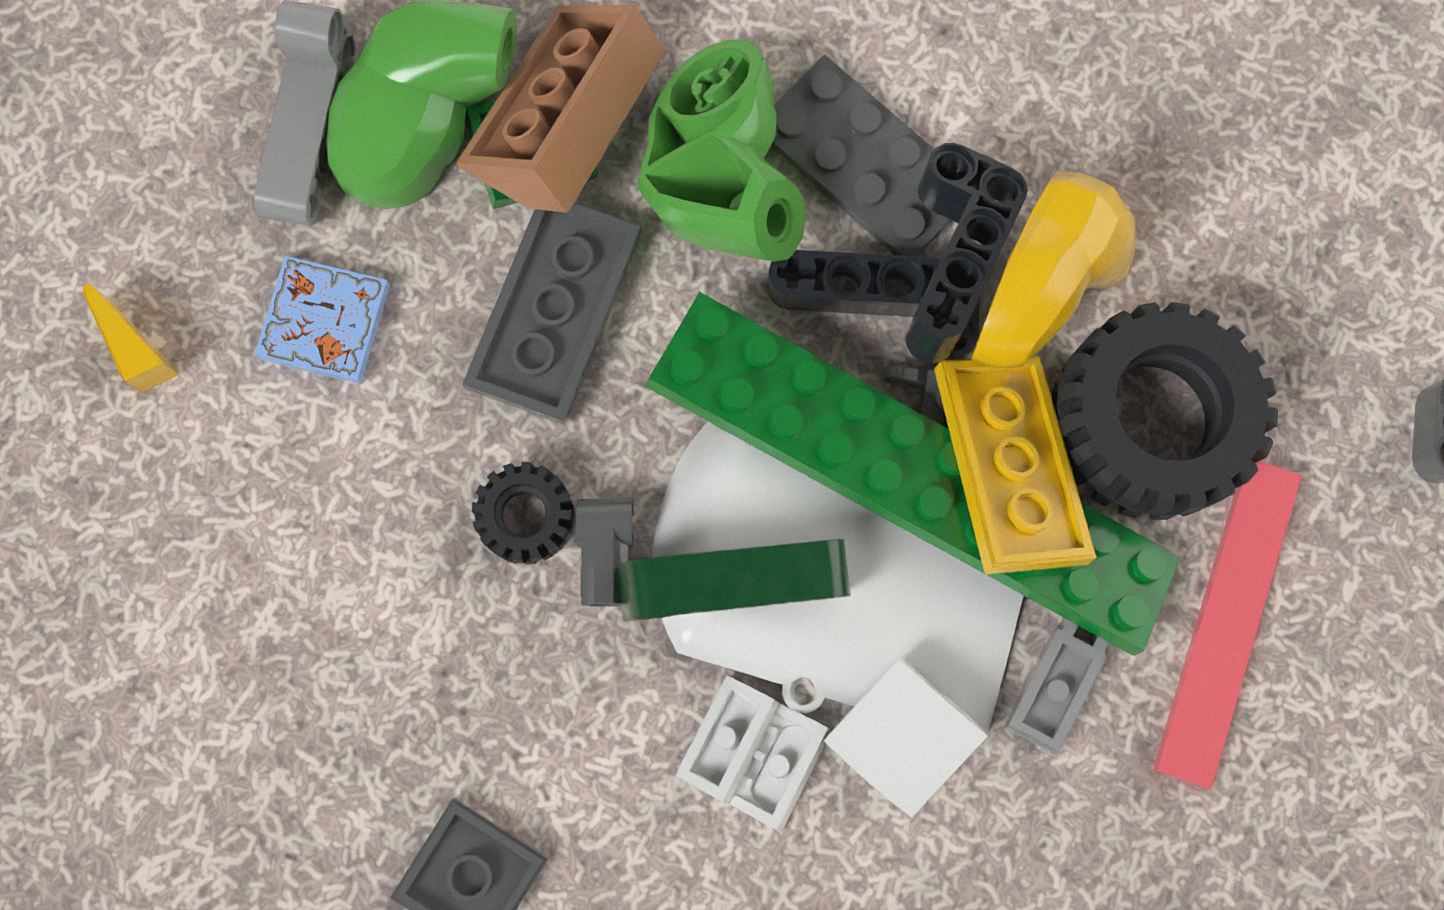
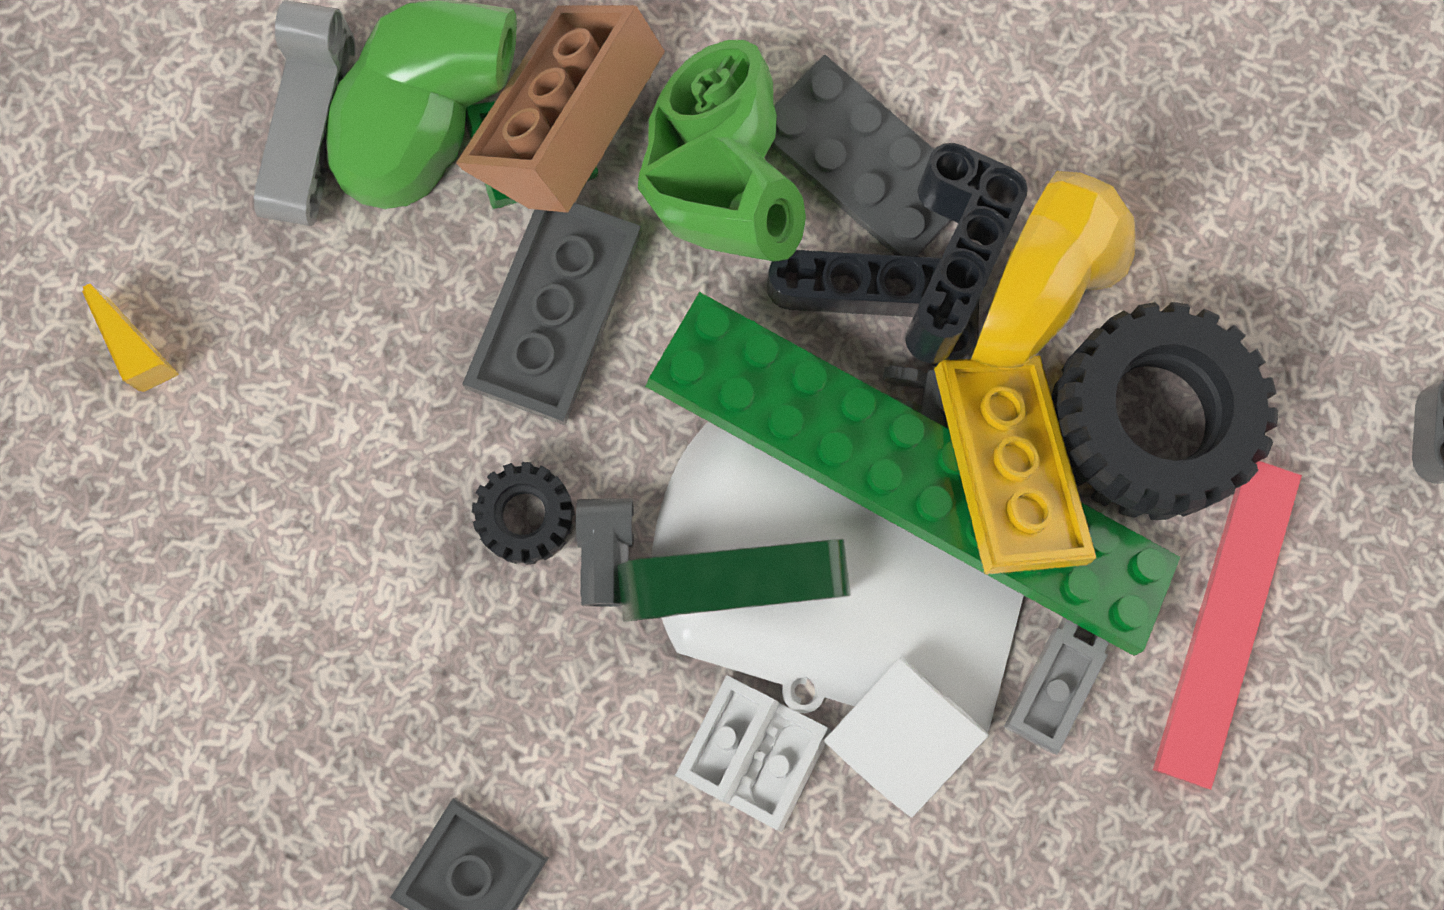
light blue tile [254,256,390,384] -> none

